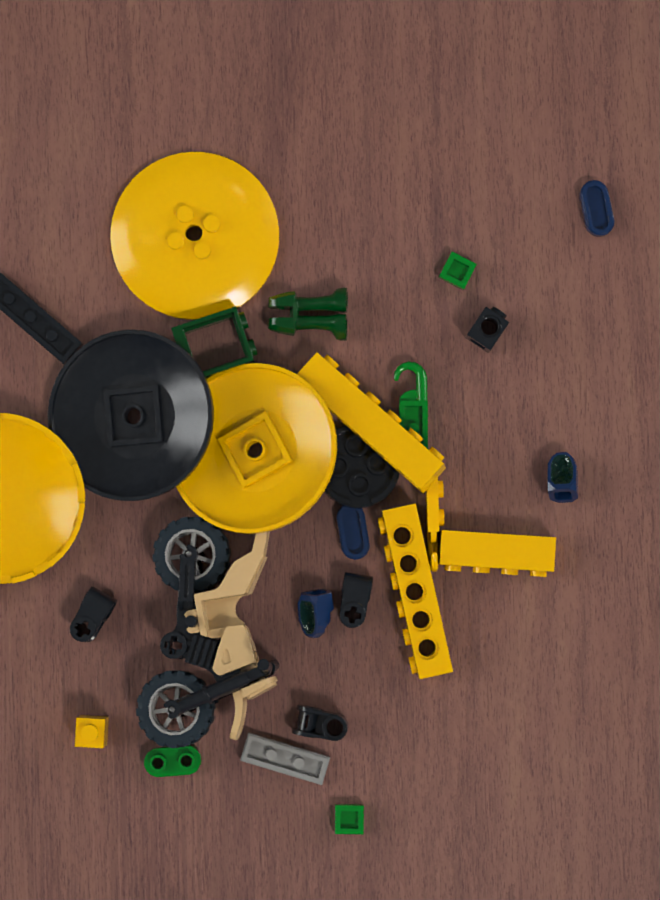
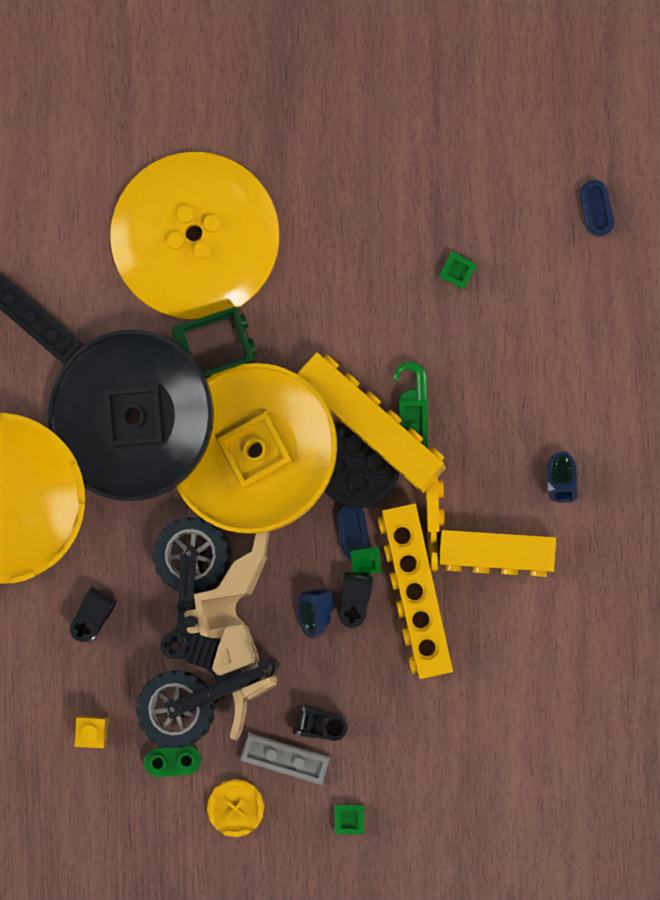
dark green piece [268,288,348,341] -> none
black brick [465,307,509,353] -> none
none -> yellow tile [207,779,264,837]
none -> green tile [350,547,382,575]

